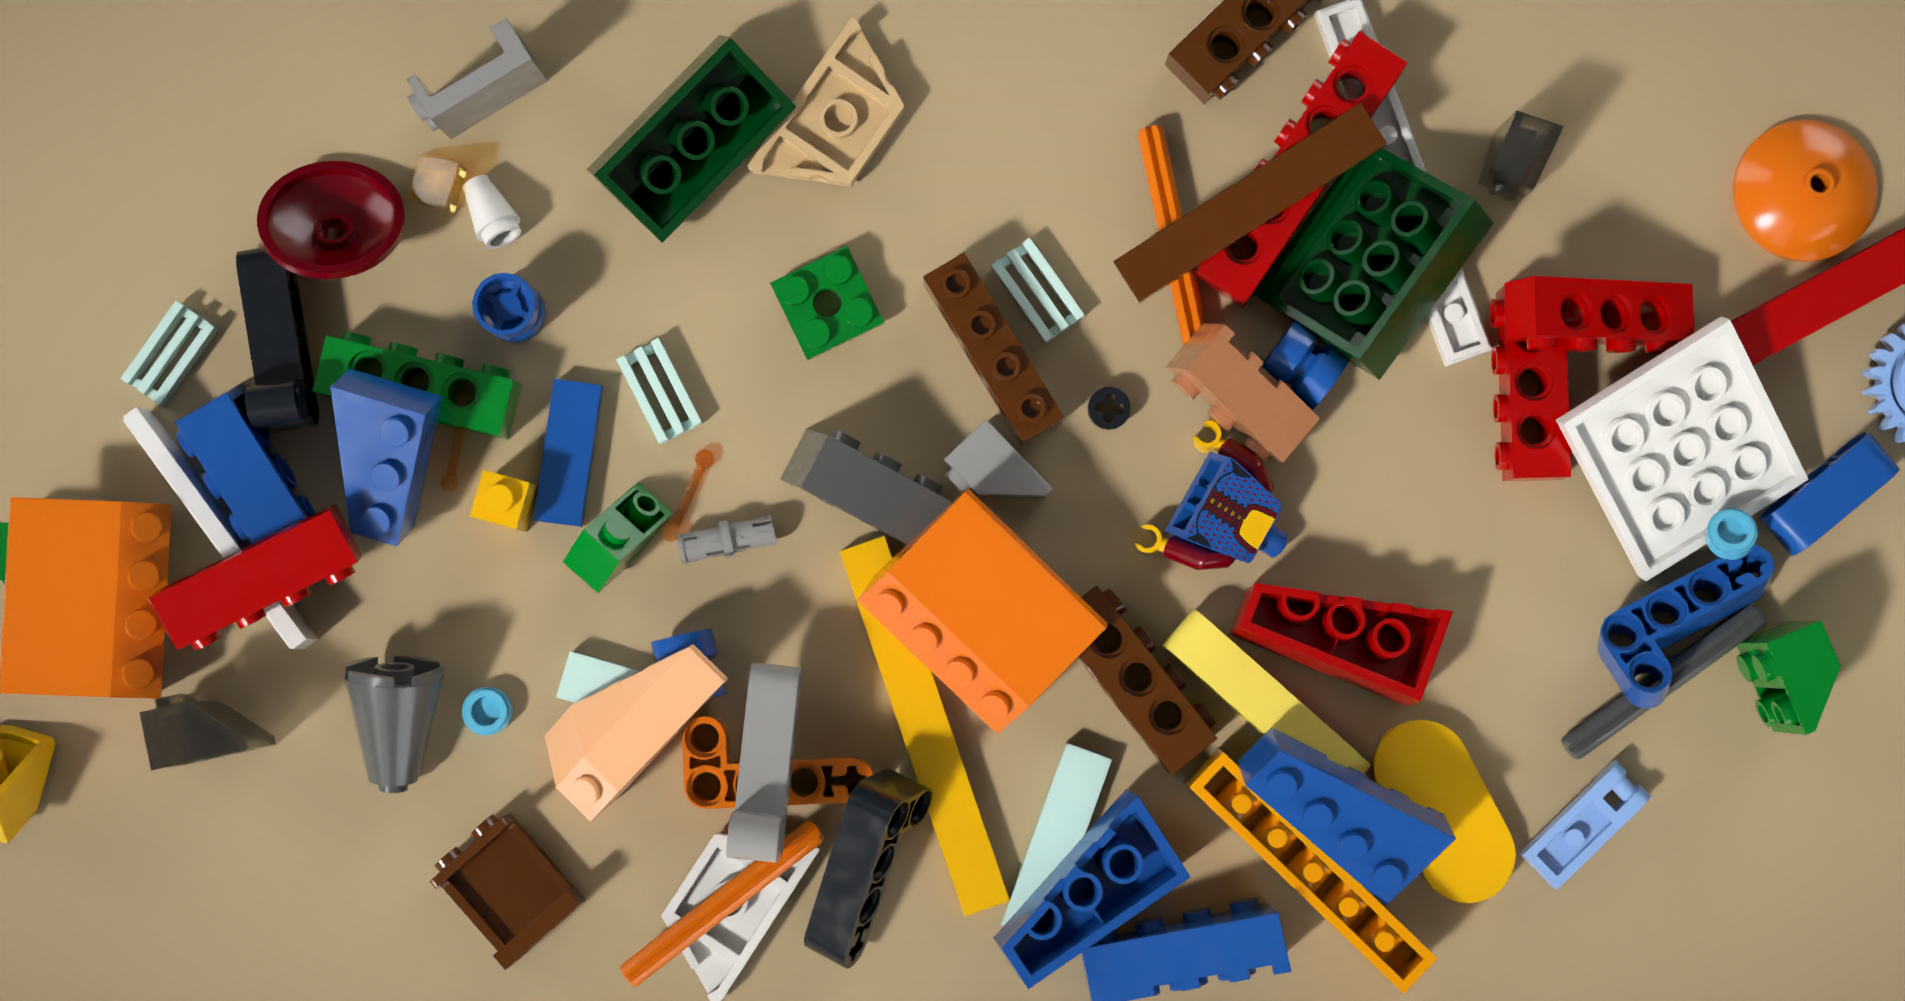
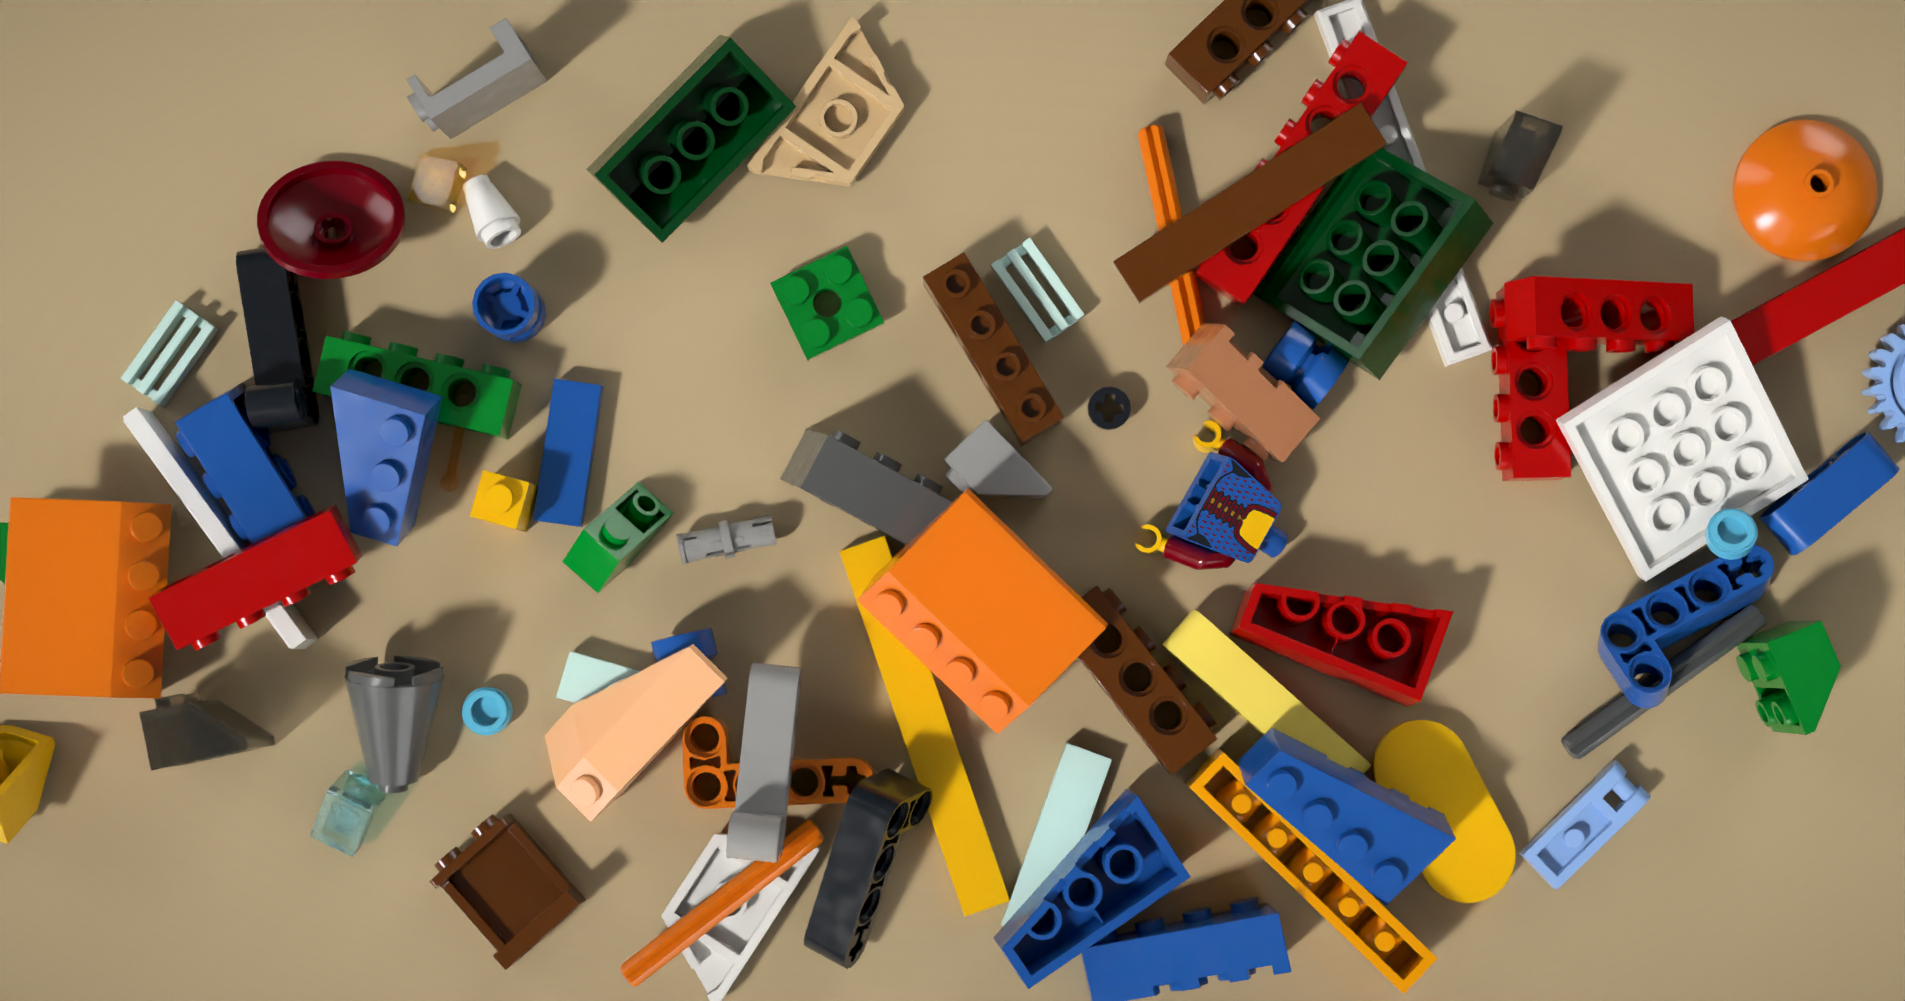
light aqua tile [616,338,703,445] -> none
clear orange hinge [662,449,715,542] -> none
none -> clear light blue bracket [310,770,387,857]

